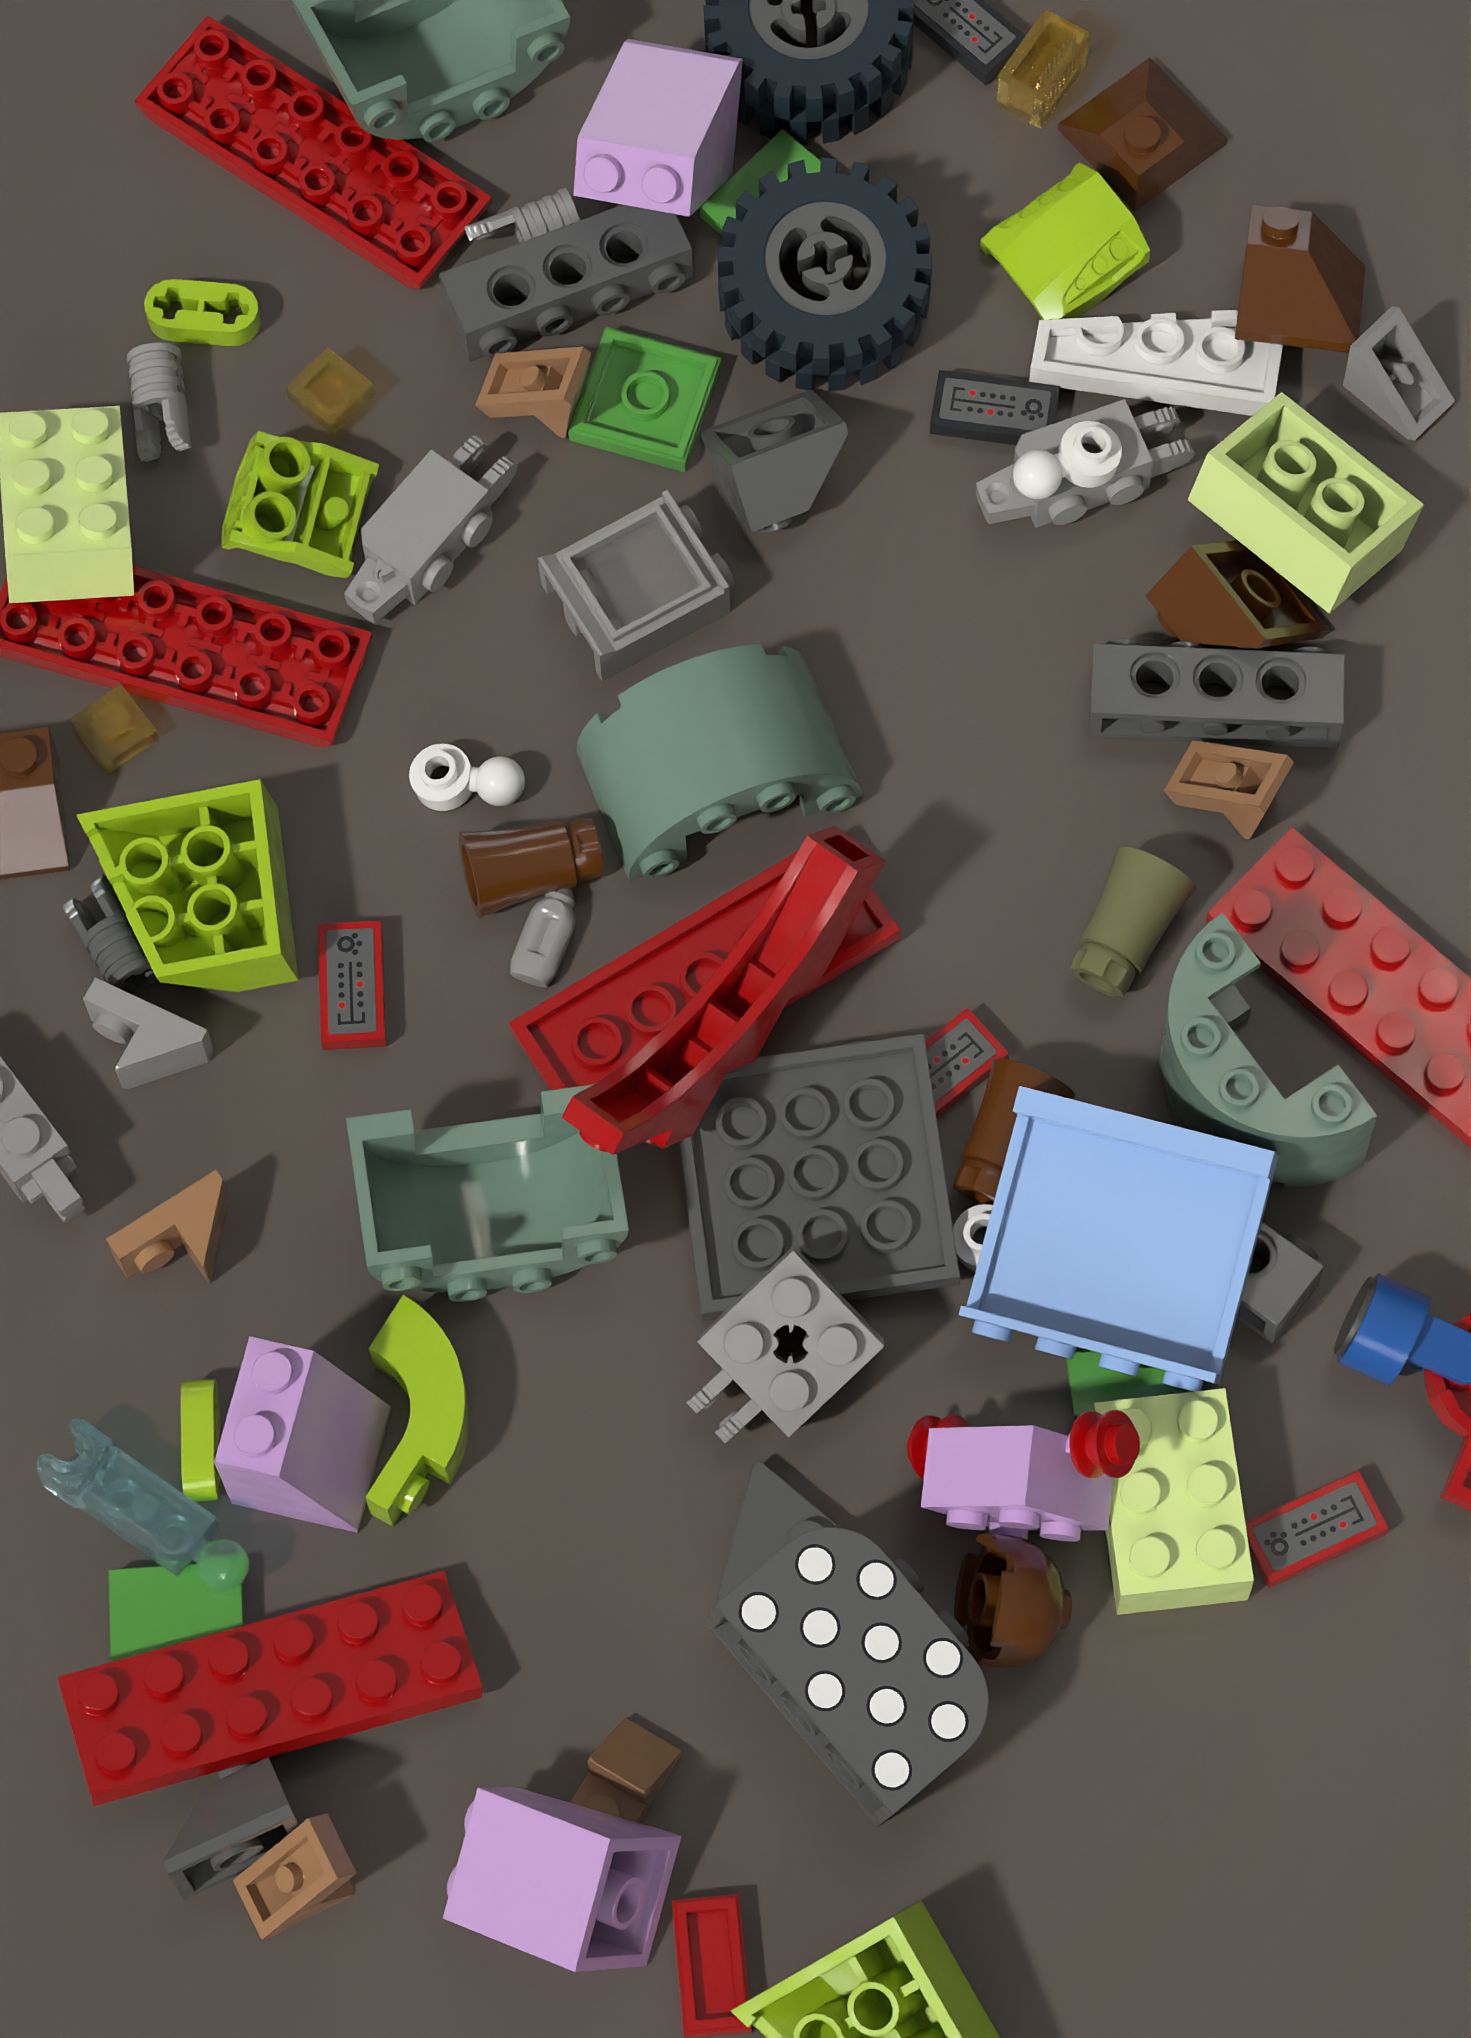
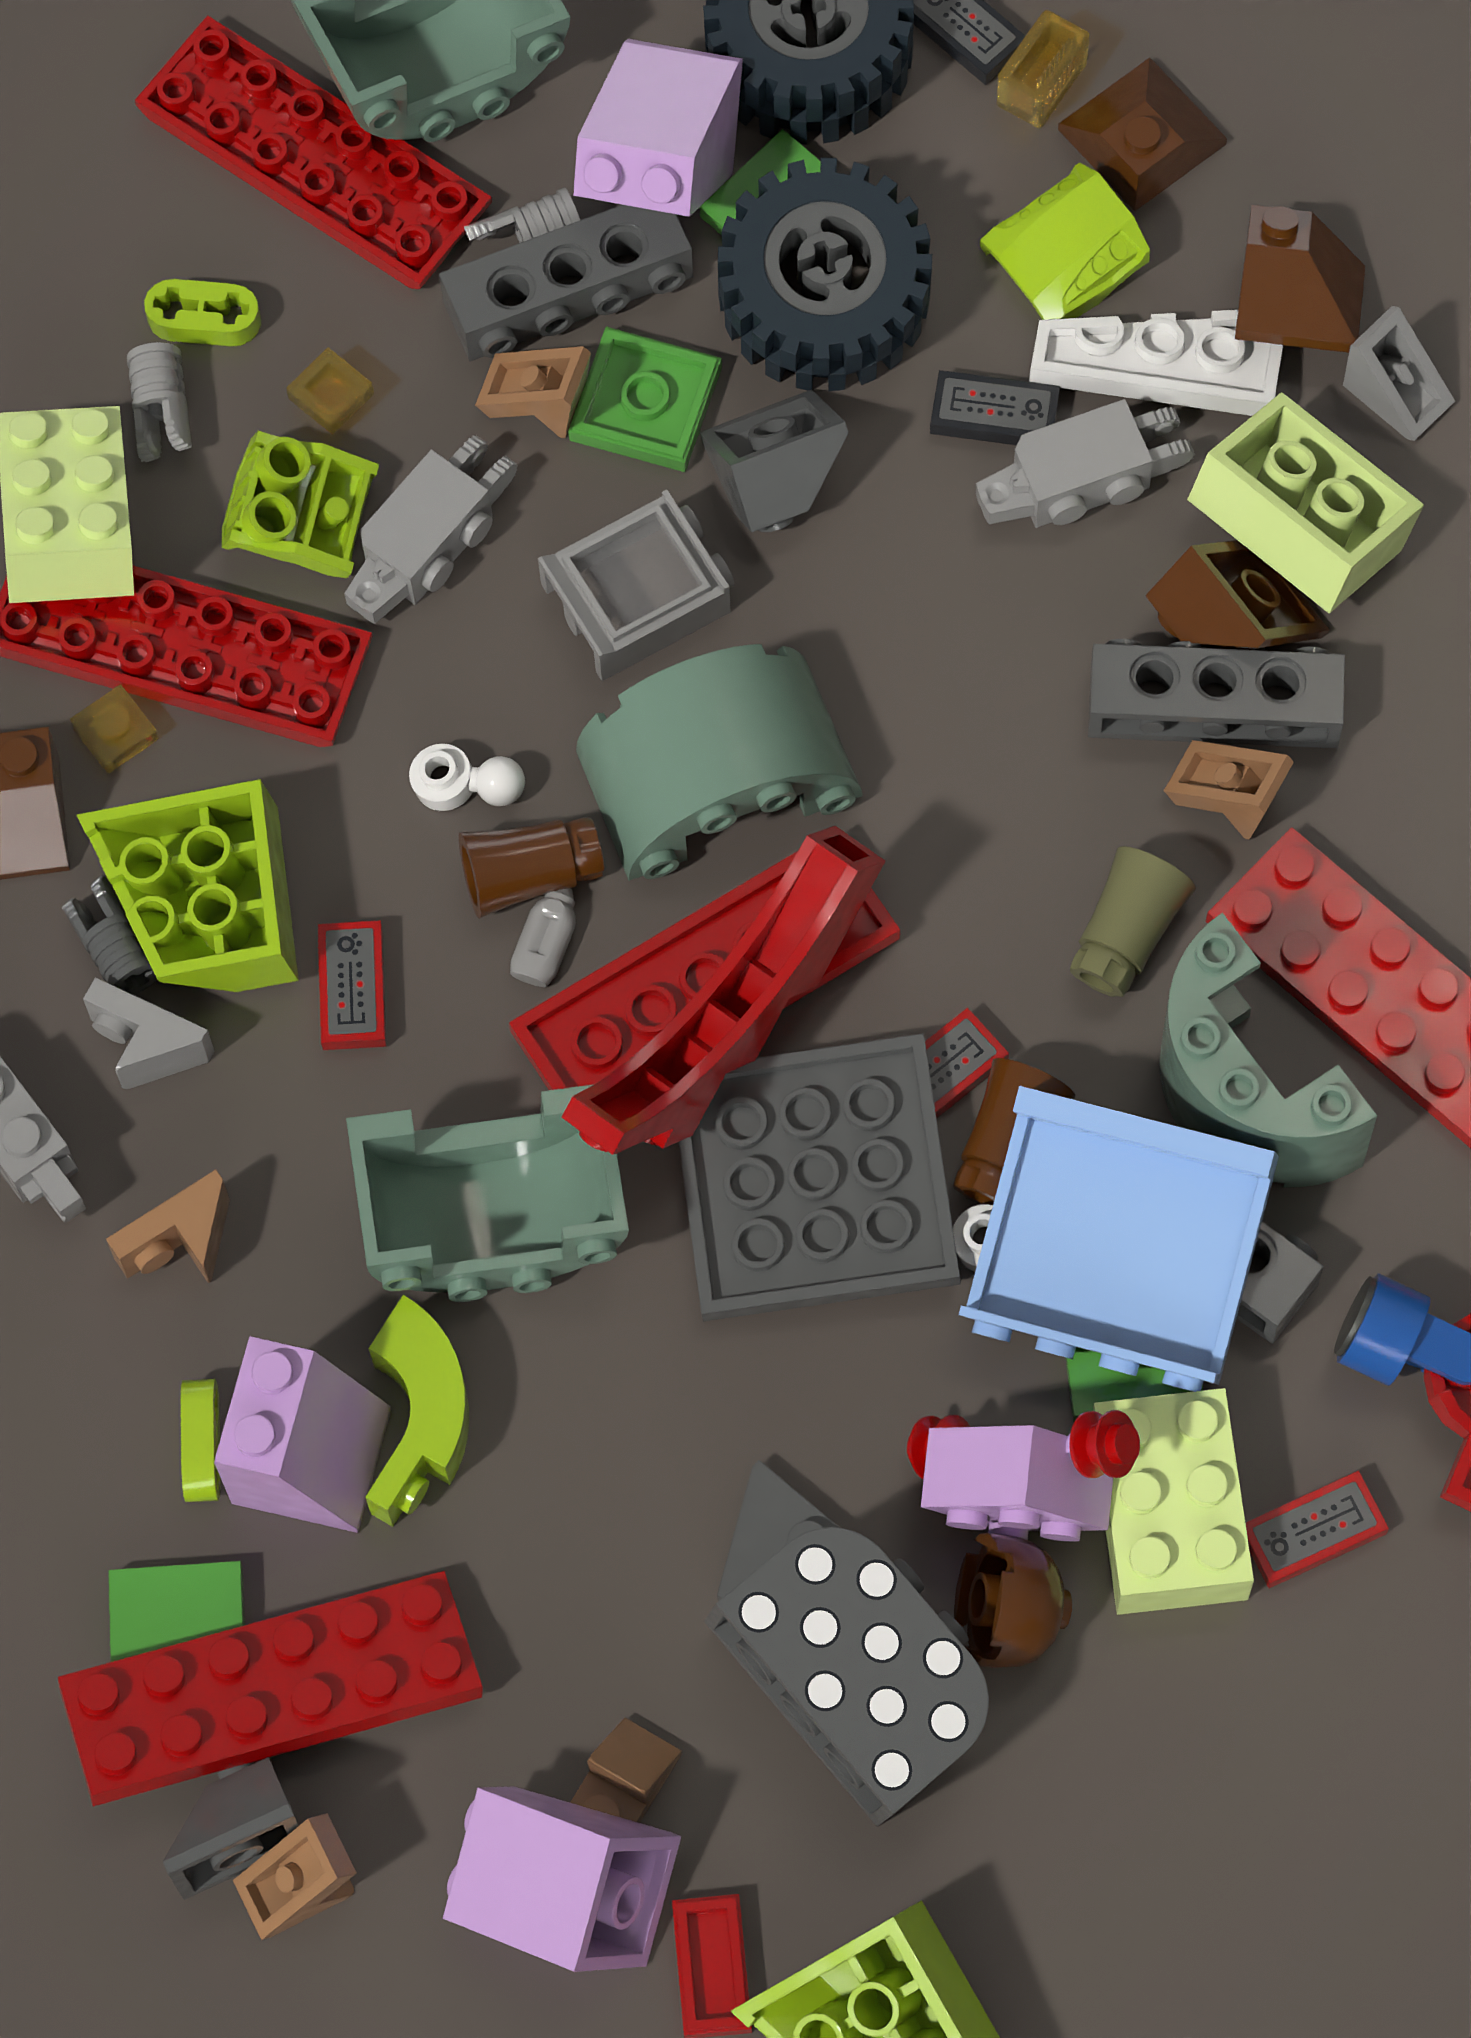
clear light blue plate [36,1418,249,1592] -> none
light grey hinge [686,1246,884,1443] -> none
white plate [1013,421,1122,499] -> none

